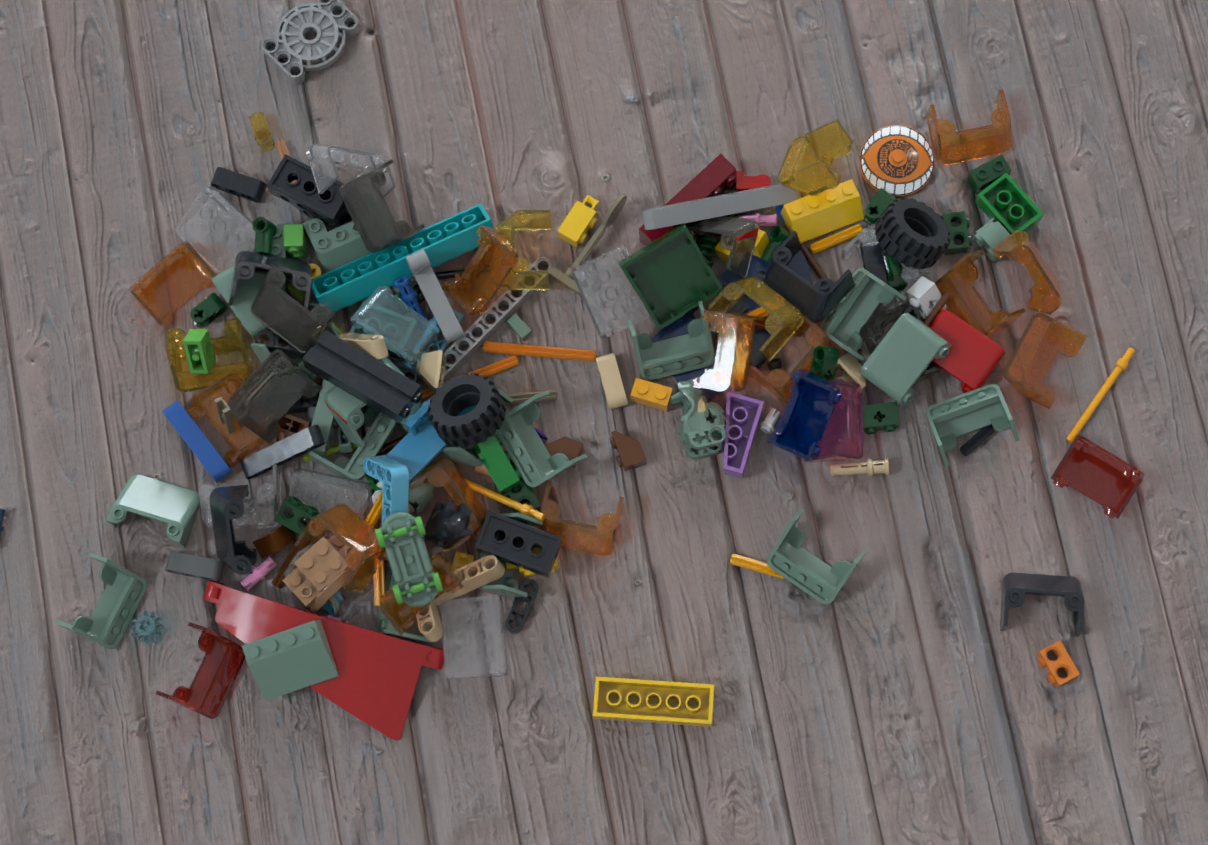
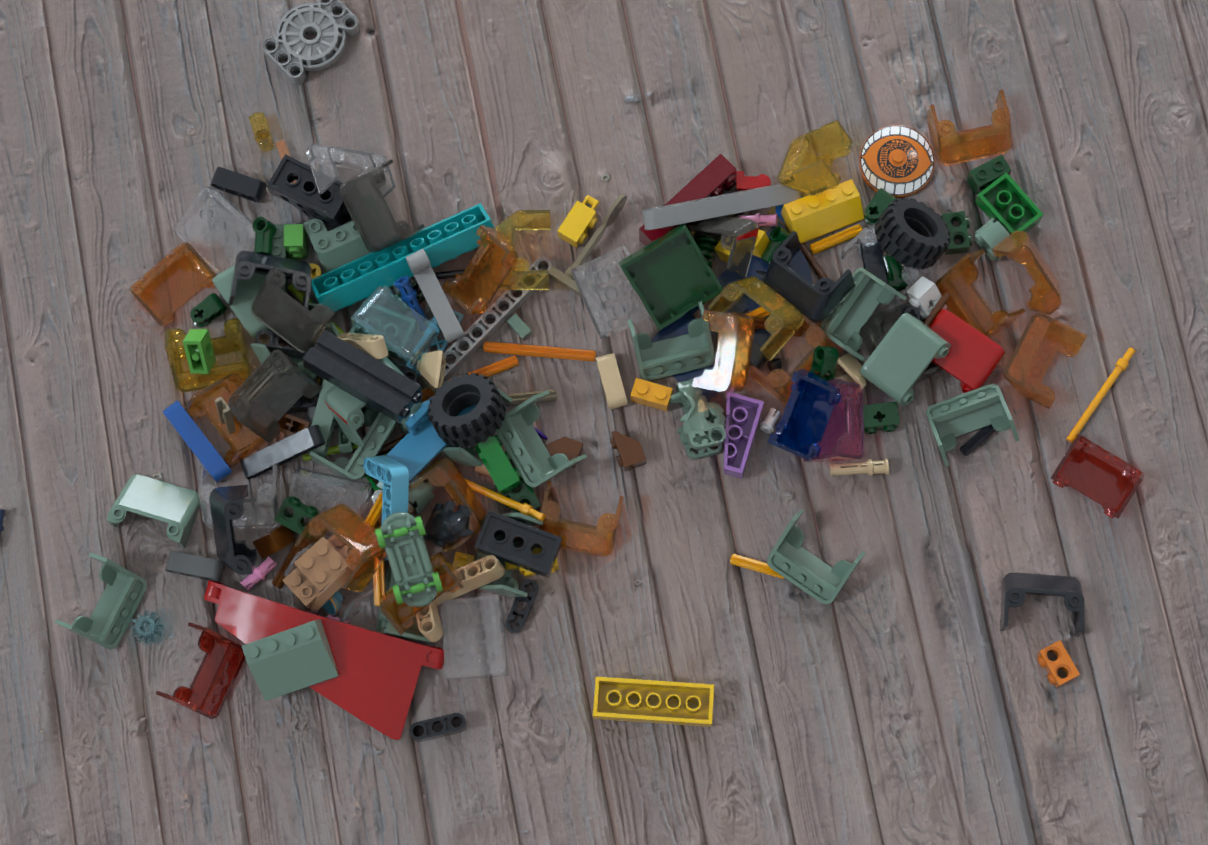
none -> black beam [409,713,467,742]

